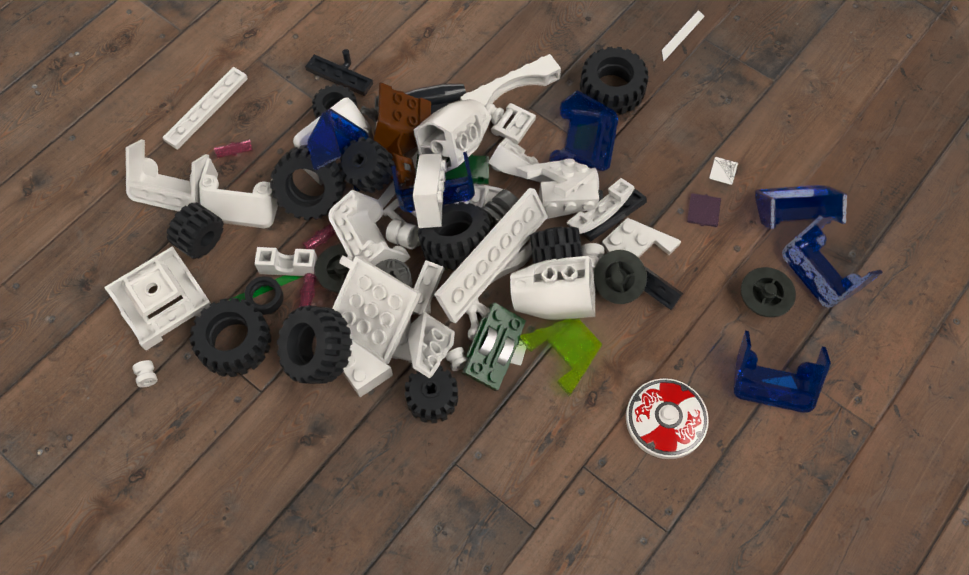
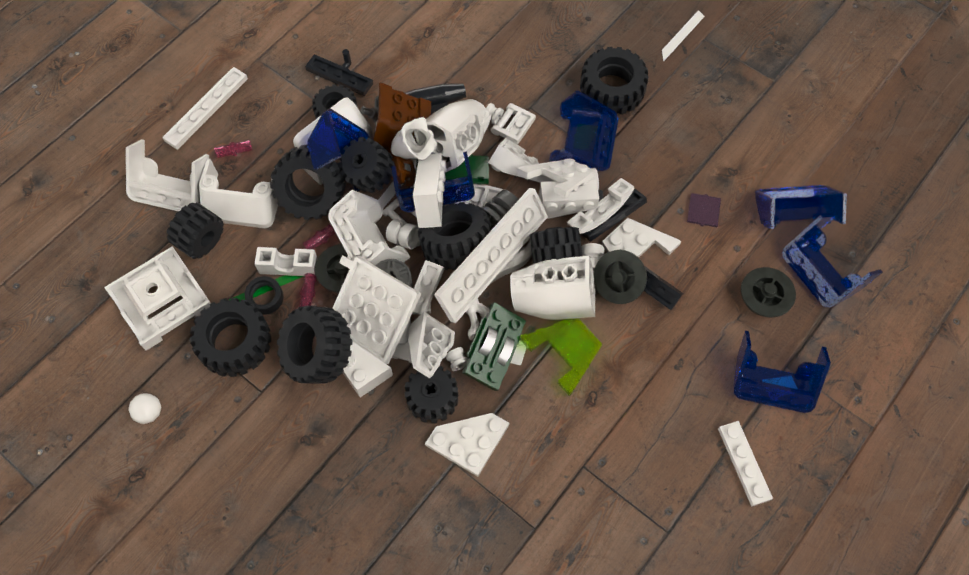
white wheel [133,360,158,387] -> none
white arch [460,54,561,108] -> none
dish [626,379,708,459] -> none
white sticker [709,157,738,185] -> none
none -> white hair [128,393,161,424]
none -> white piece [391,117,437,160]
none -> white plate [425,413,509,477]
none -> white plate [718,421,773,507]

